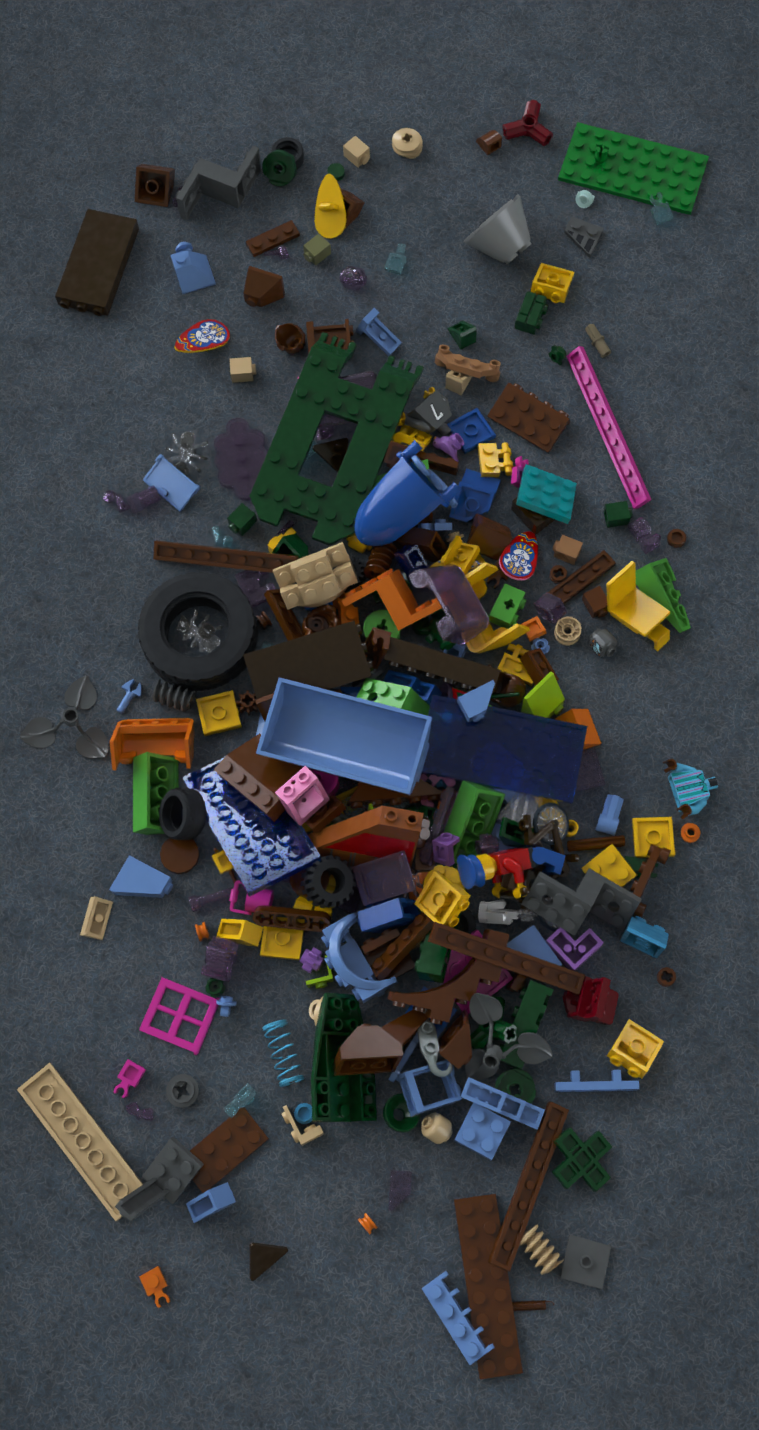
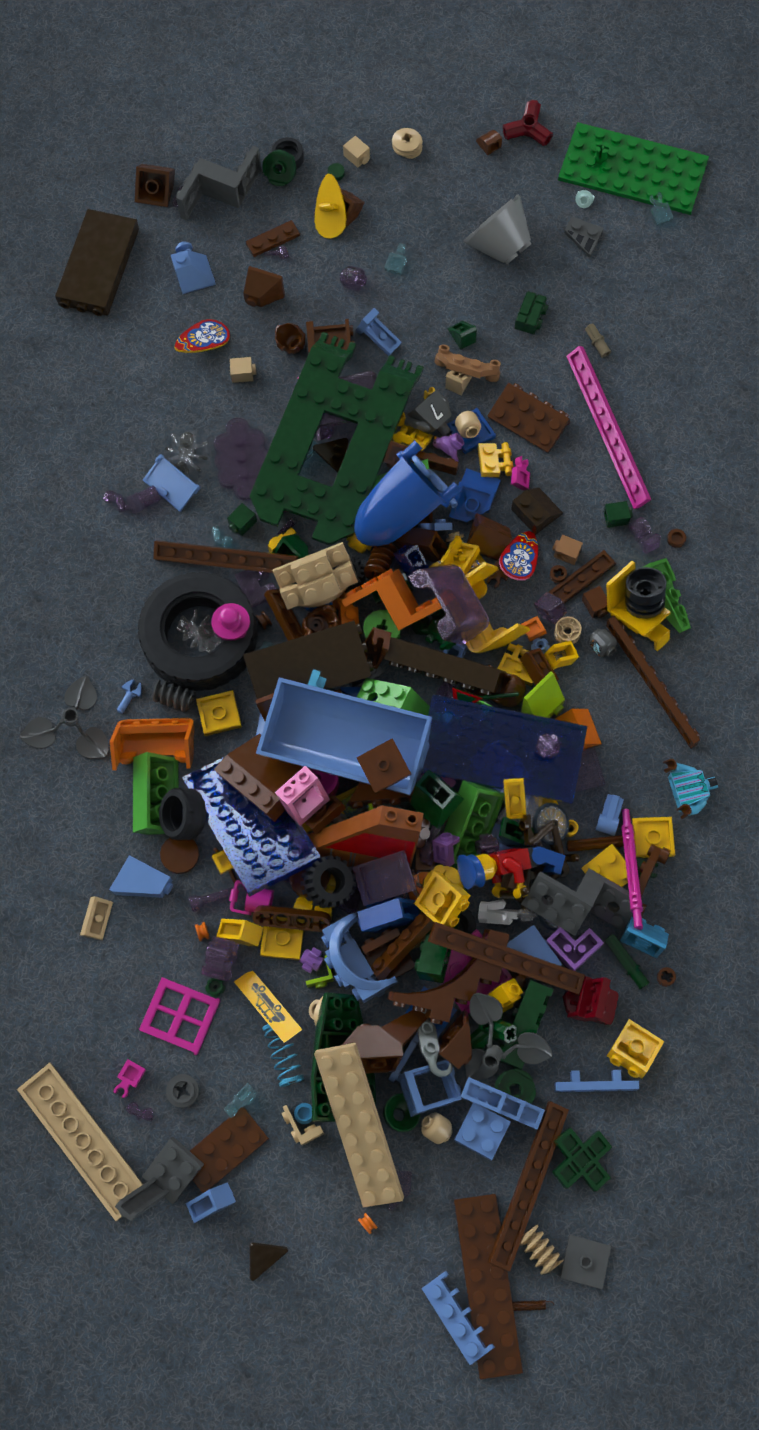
orange plate [139,1266,170,1308] -> none
medium blue plate [216,996,237,1017] -> none
reddish brown gear [236,690,258,716] -> none
olive brick [303,234,331,265] -> none
blue slope [383,670,442,709] -> none
medium blue slope [457,680,495,722] -> none
bright green brick [489,583,527,629] -> none
teal plate [516,464,577,524] -> none
yellow plate [531,263,575,303] -> none
dark green plate [549,345,566,366] -> none
orange plate [680,823,701,843] -> none
none -> dark pink plate [211,603,250,641]
none -> yellow sticker [234,971,302,1043]
none -> medium azure slope [308,669,327,689]
none -> tan plate [314,1043,404,1207]
none -> reddish brown plate [356,738,412,794]
none -> dark green slope [410,769,464,829]
none -> tan head [455,411,481,438]
none -> yellow window [488,978,523,1012]
none -> yellow plate [504,778,527,819]
none -> clear purple gear [535,733,562,758]
none -> yellow window [544,641,579,670]
none -> dark green axle [605,934,650,989]
none -> reddish brown plate [606,616,700,749]
none -> dark pink axle [621,809,643,930]
none -> black wheel [625,567,667,619]

